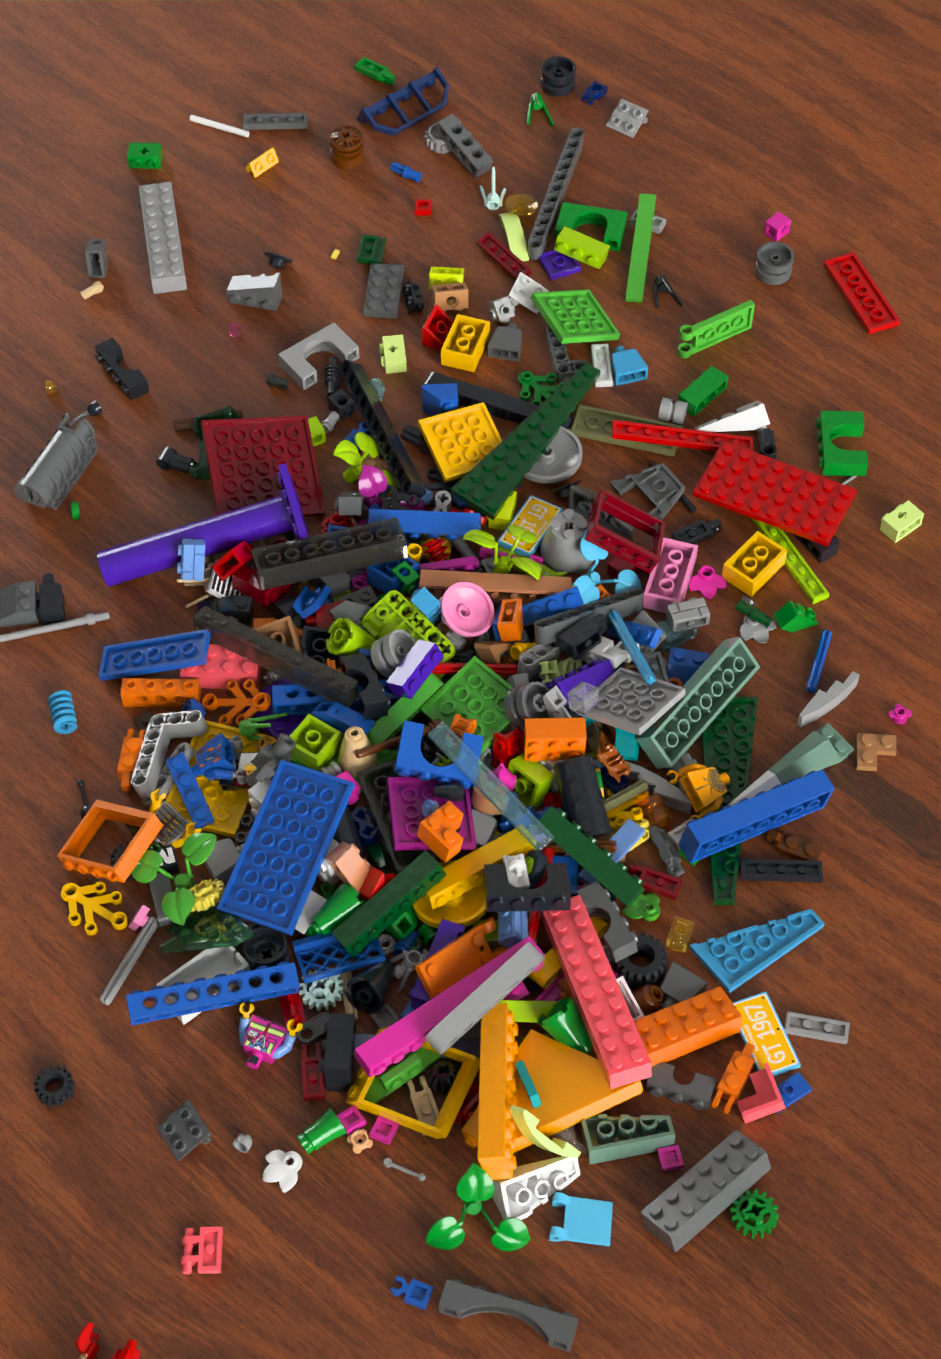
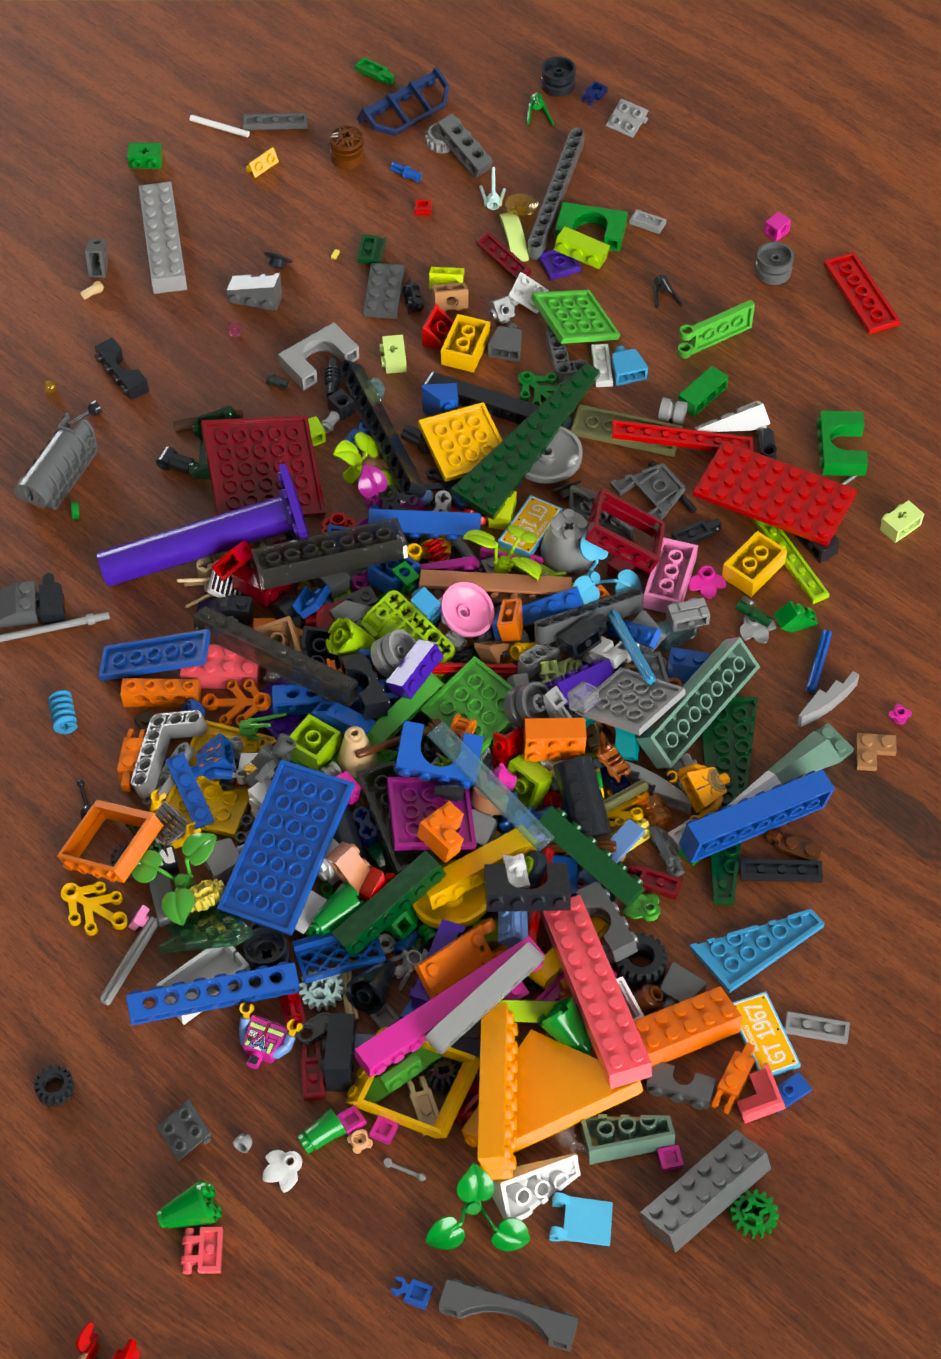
medium blue brick [177,539,205,581] -> none
dark grey arch [335,491,364,515] -> none
medium blue plate [421,799,439,818] -> none
yellowish green slope [510,1105,581,1157] -> none
teal tile [515,1060,541,1108] -> none
bright green tile [626,194,656,303] -> none
clear yellow brick [666,916,695,952] -> none
none -> green cone [157,1179,223,1229]

